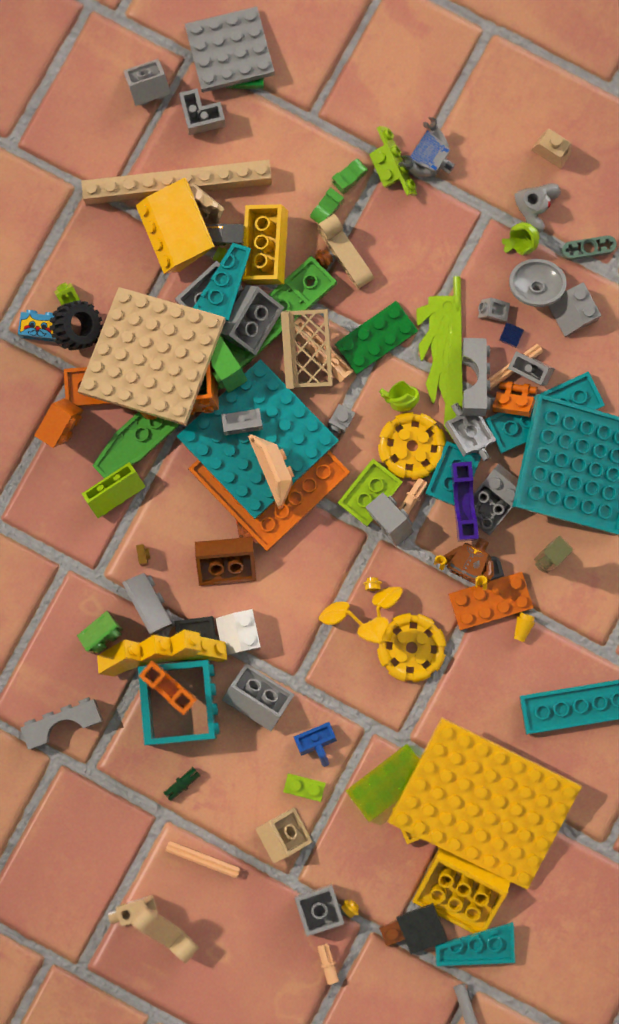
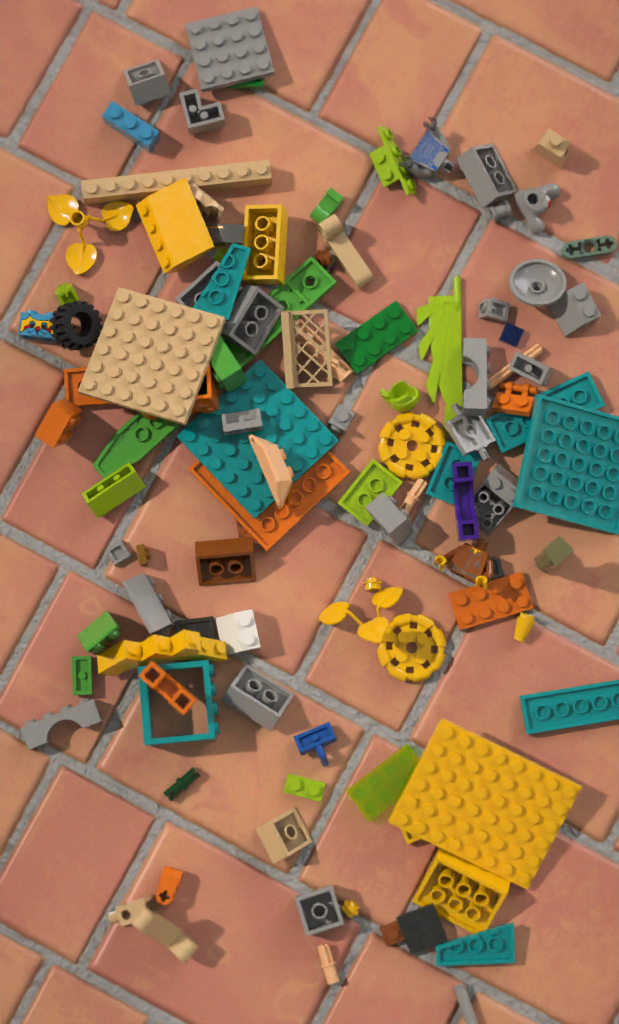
light nougat axle [166,842,240,878] -> none
bright green leg [332,158,368,195] -> none
lime hat [502,222,540,255] -> none
none -> yellow plant [47,194,134,275]
none -> bright green plate [72,656,93,695]
none -> dark azure brick [102,101,161,153]
none -> light grey tile [105,540,132,566]
none -> orange piece [156,866,183,905]
none -> light grey slope [457,143,518,208]
none -> light grey bush [488,200,512,222]

